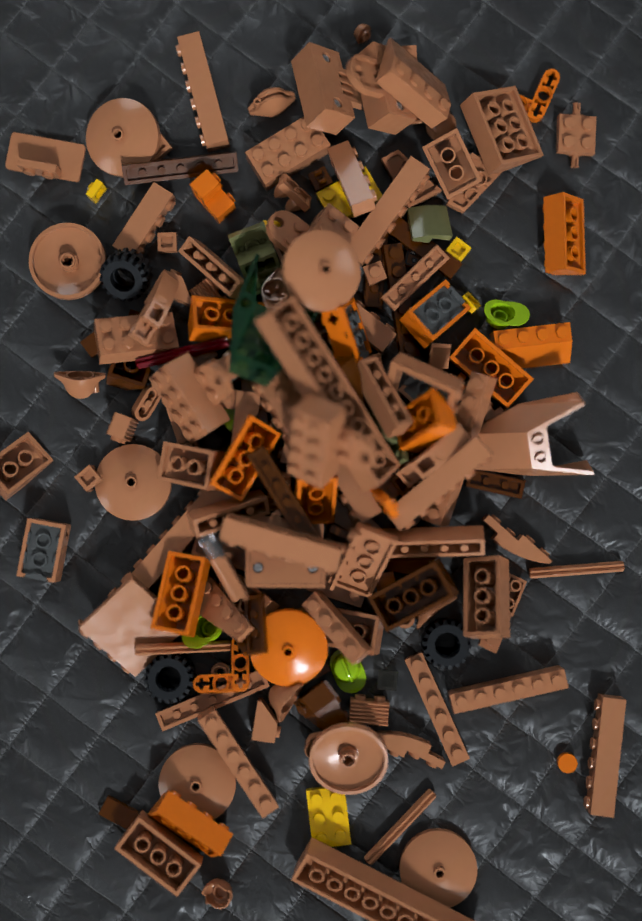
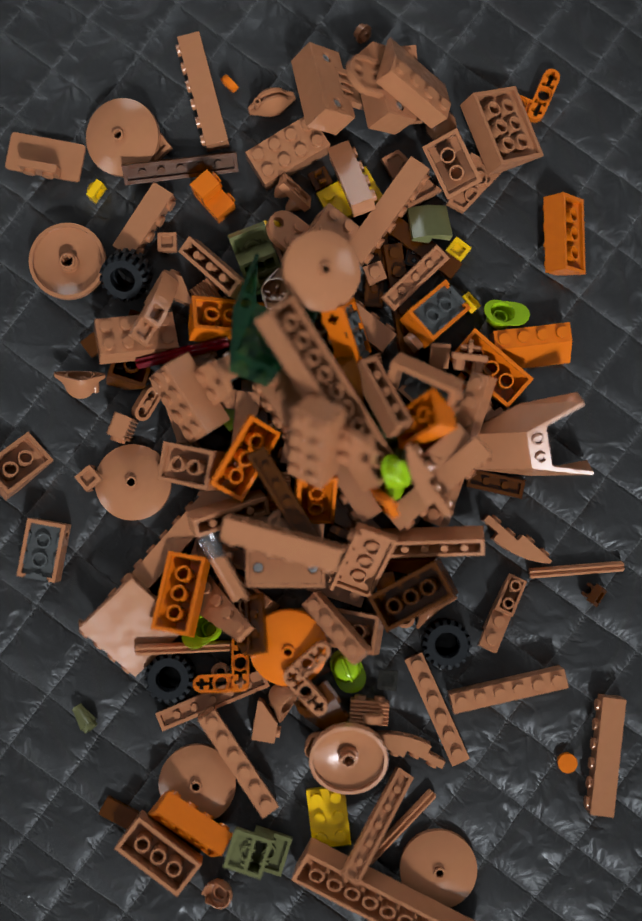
nougat brick [463,555,510,639] -> none
nougat plate [556,102,596,168] -> none
none -> olive cone [72,703,98,734]
none -> orange tile [221,74,239,93]
none -> olive bracket [223,825,293,880]
none -> nougat beam [283,640,331,716]
none -> nougat plate [339,767,414,886]
none -> nougat tile [363,713,383,725]
none -> lime piece [381,454,411,500]
none -> nougat tile [403,333,423,353]
none -> nougat slope [406,441,454,518]
none -> nougat hips [451,339,488,372]
none -> reddish brown tile [581,583,607,607]

